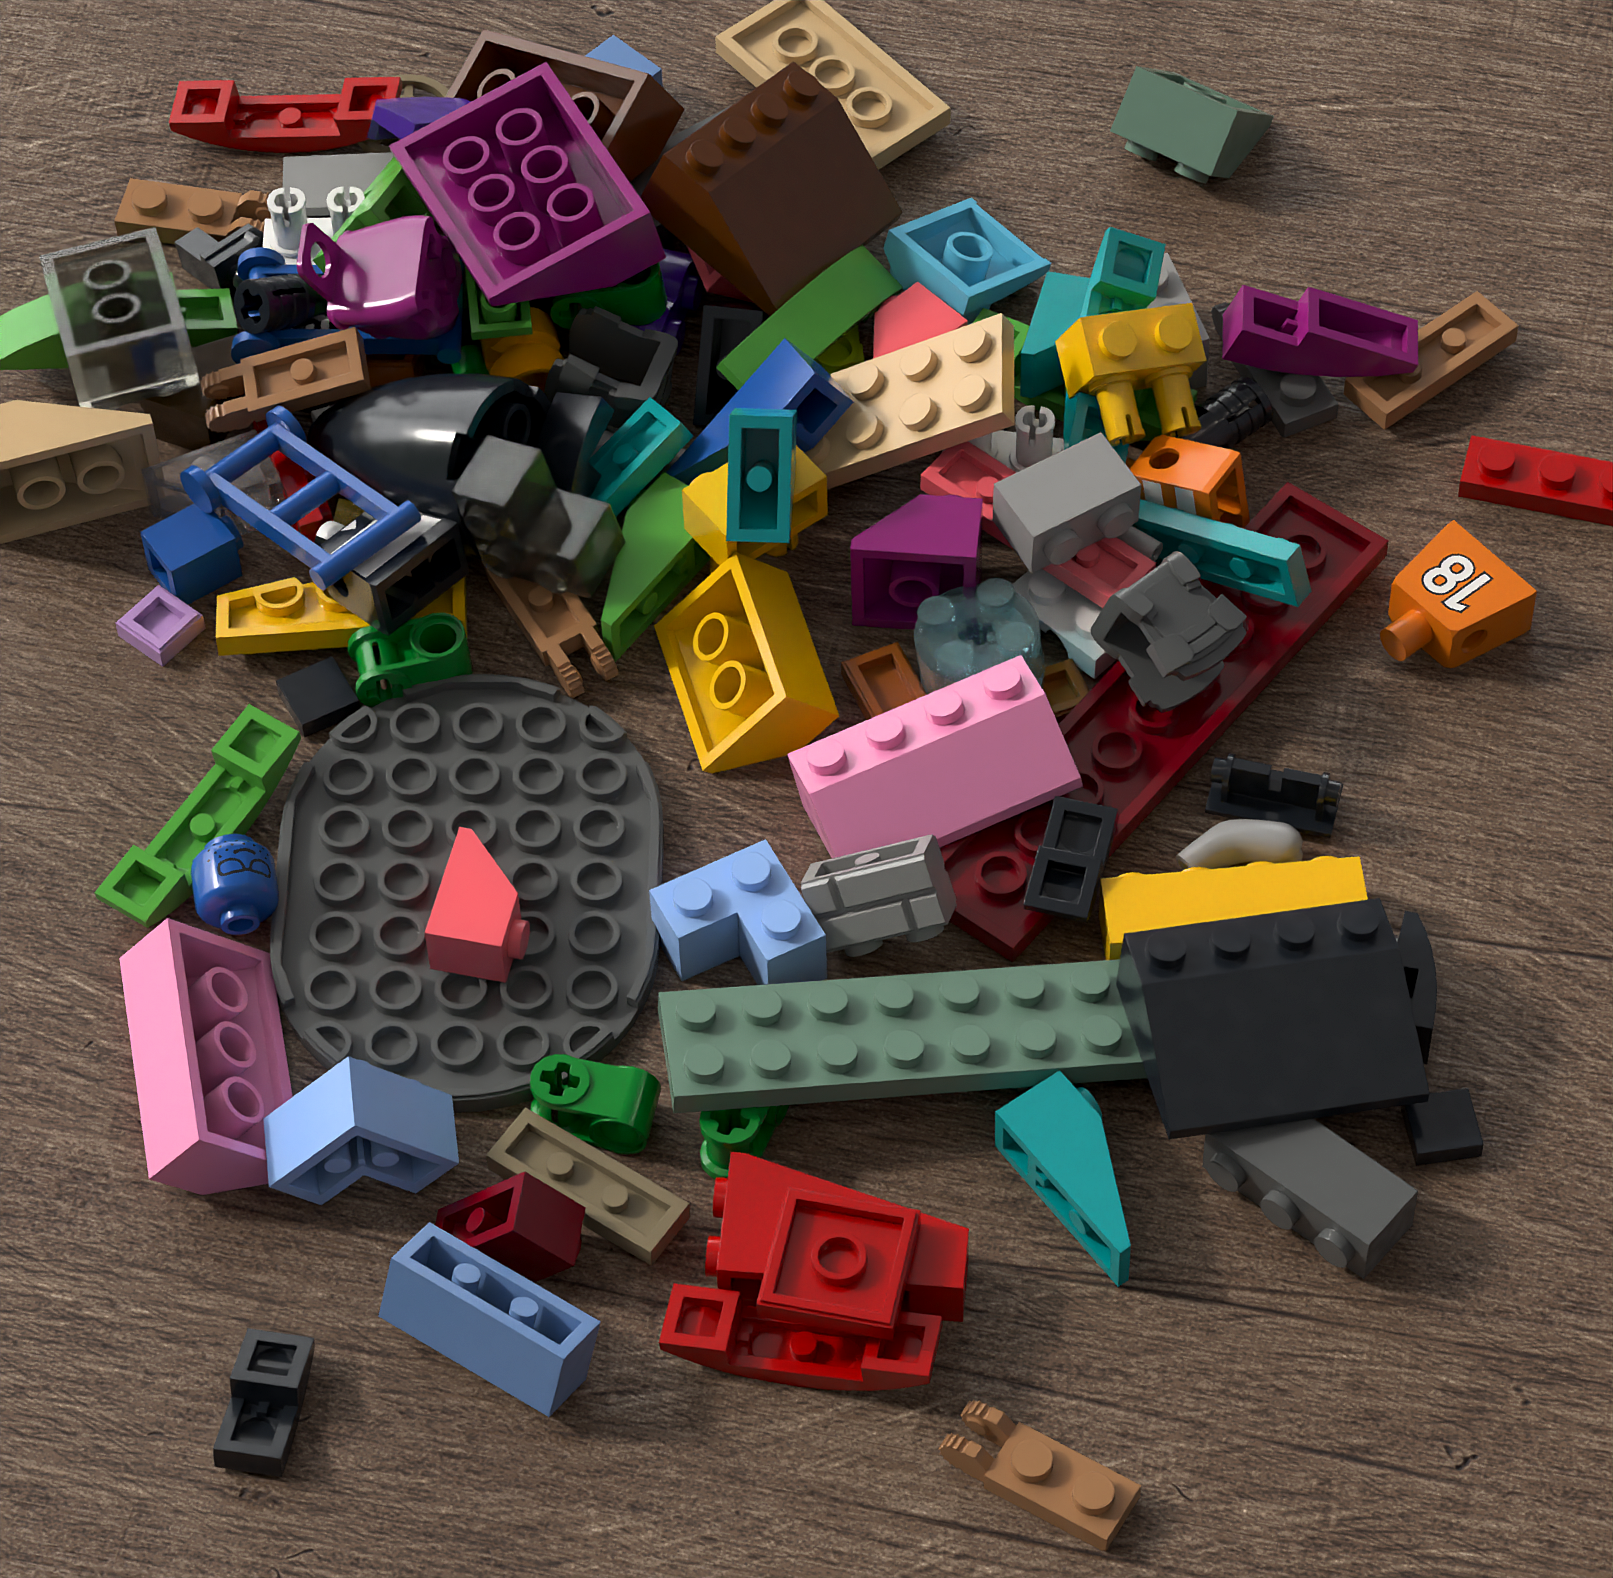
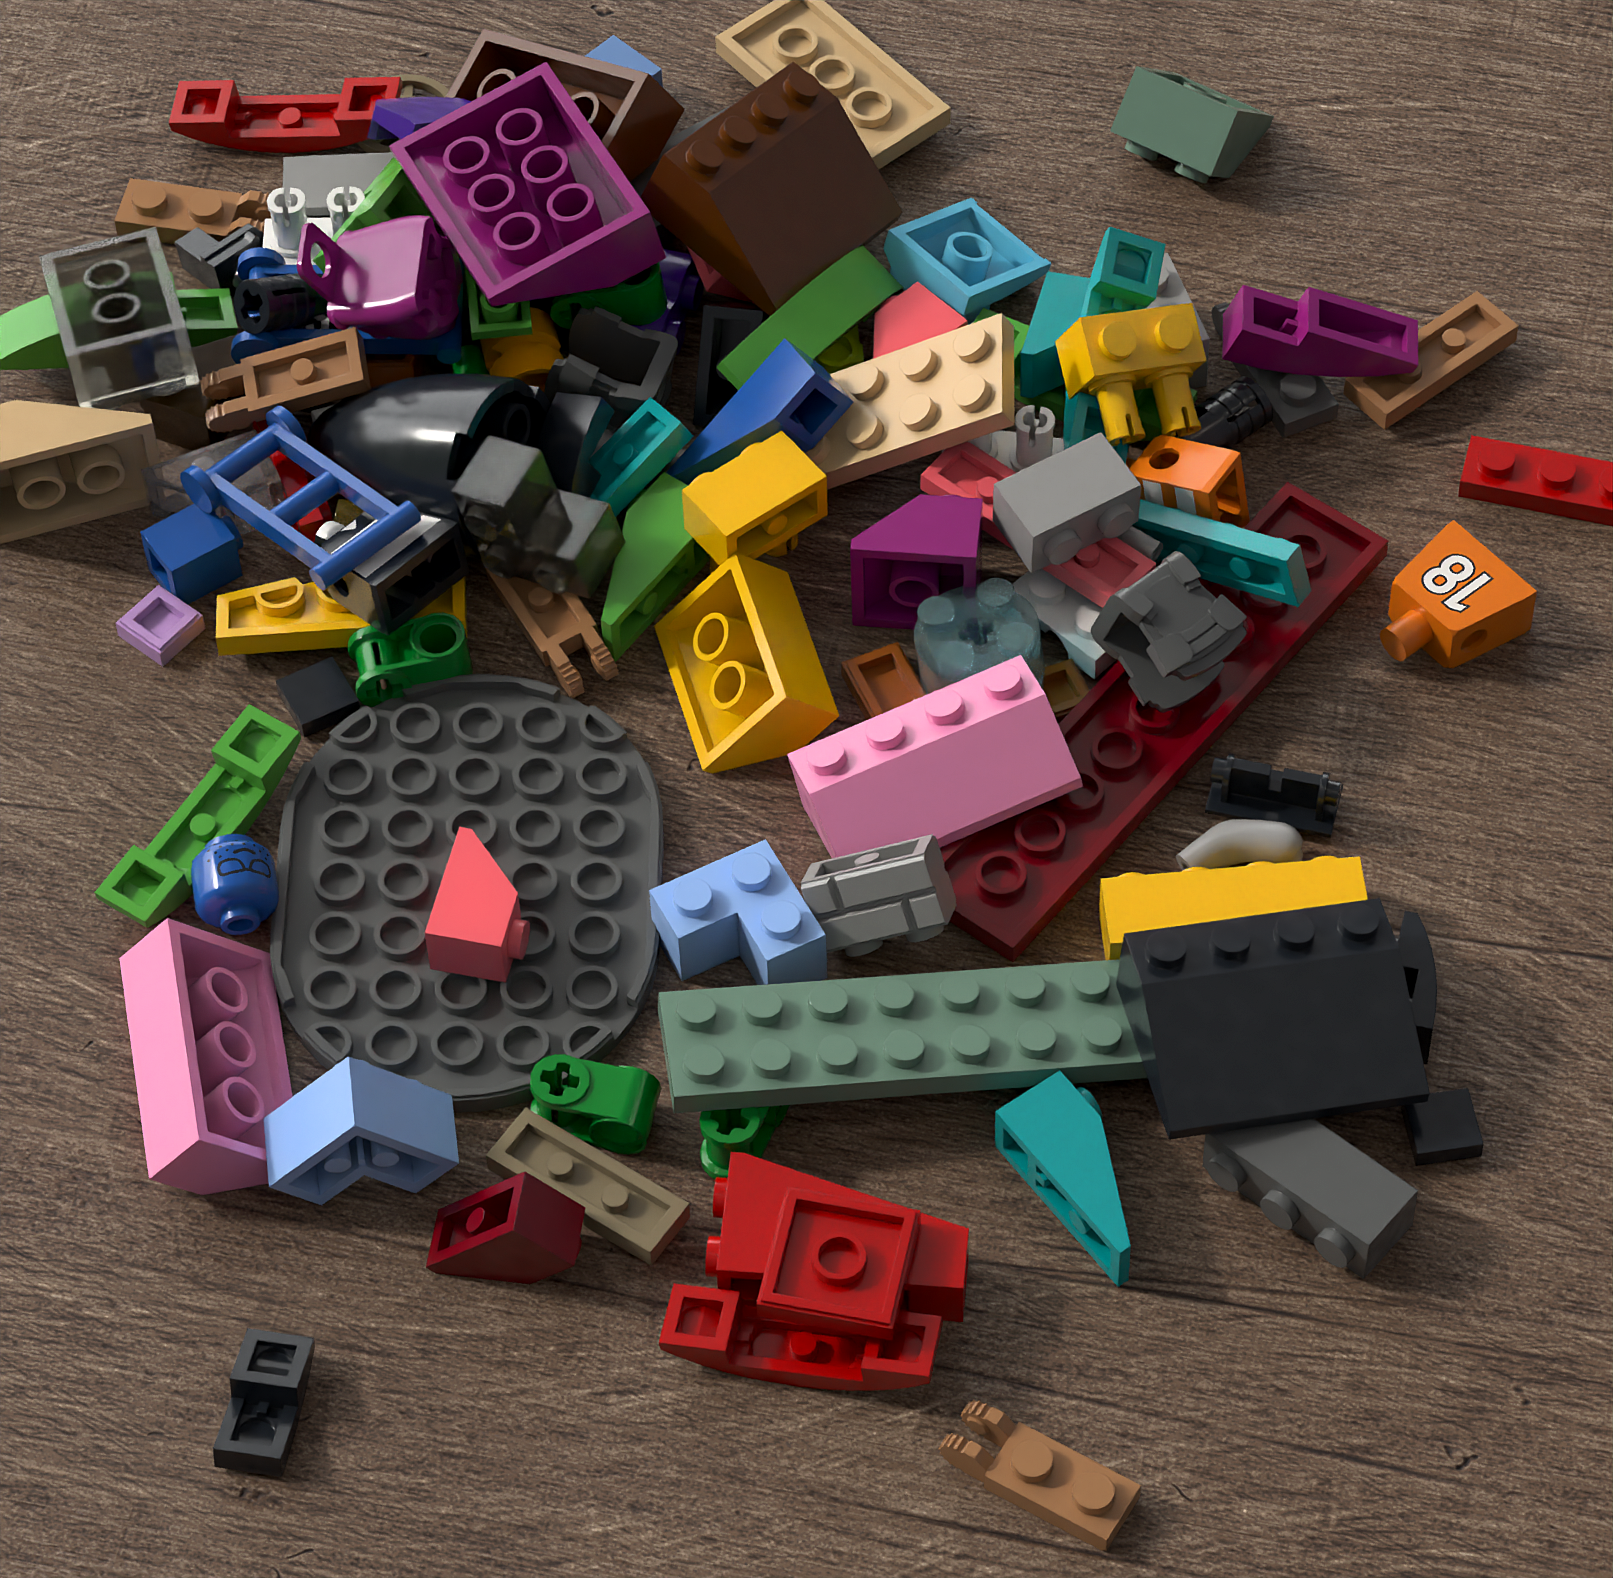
medium blue brick [379,1222,600,1417] -> none
teal slope [726,408,797,543] -> none
black slope [1023,796,1119,923] -> none

